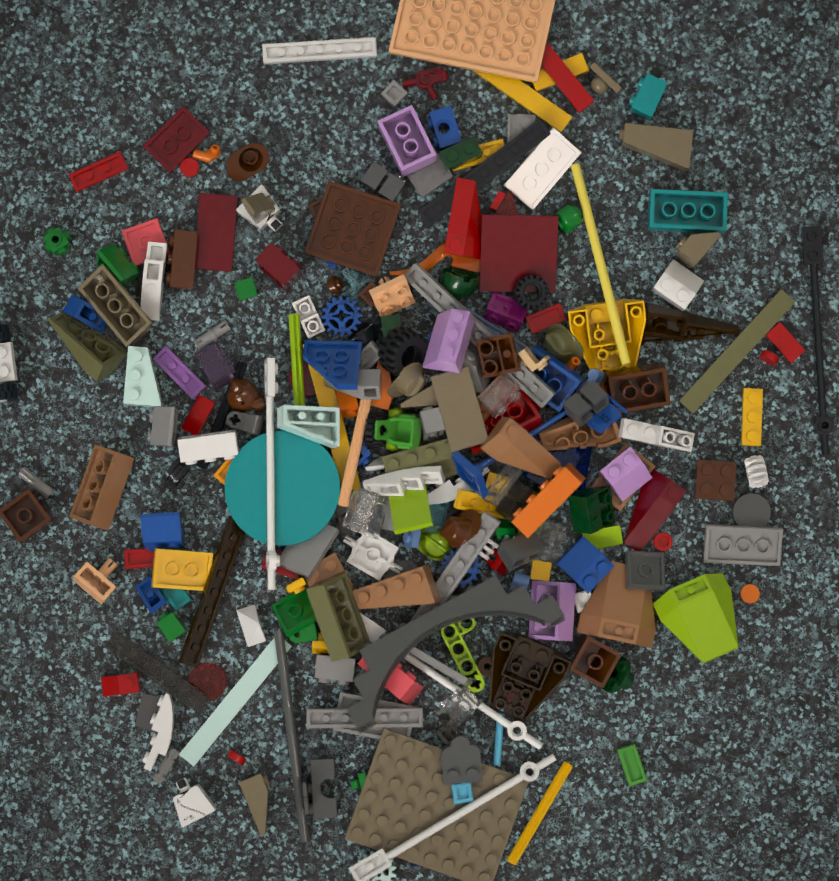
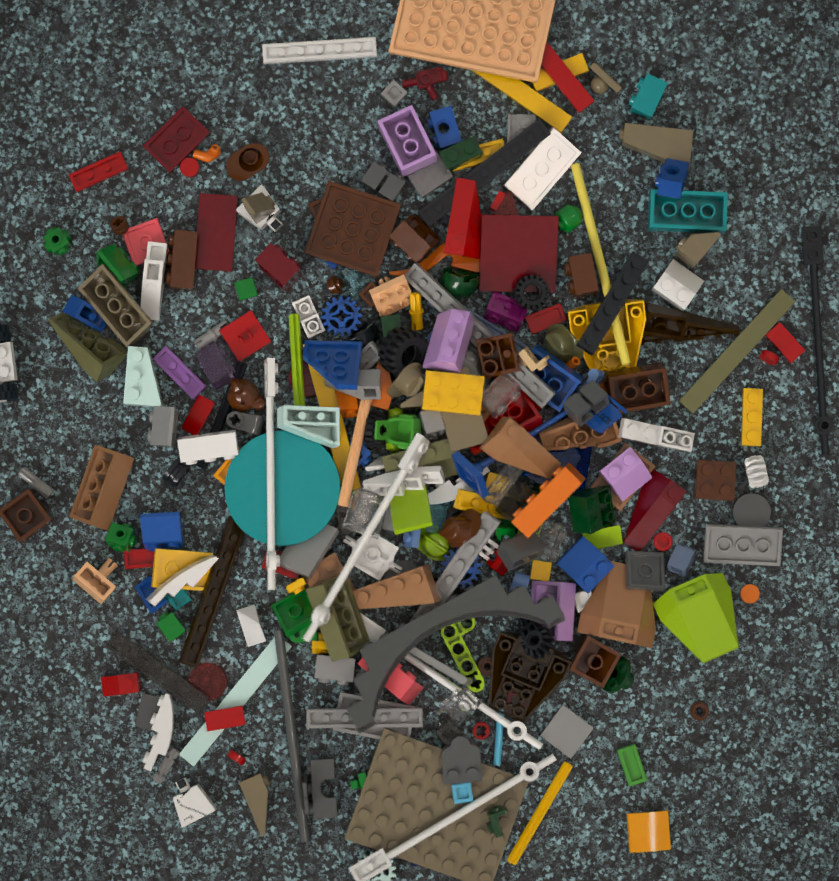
none -> green brick [105,522,137,552]
none -> reddish brown bush [110,216,129,235]
none -> white slope [146,555,218,606]
none -> red tile [204,705,246,732]
none -> red piece [219,310,271,361]
none -> white bar [303,433,430,642]
none -> reddish brown slope [389,213,442,263]
none -> yellow axle [409,292,424,331]
none -> yellow plate [422,370,484,416]
none -> red bush [473,722,490,740]
none -> dark green bracket [486,805,508,838]
none -> black gear [520,618,555,659]
none -> light grey tile [540,704,594,759]
none -> reddish brown brick [563,253,599,299]
none -> black plate [576,251,649,356]
none -> light orange slope [627,810,671,853]
none -> blue brick [655,158,689,199]
none -> sand blue brick [668,544,695,578]
none -> reddish brown plate [690,701,709,721]

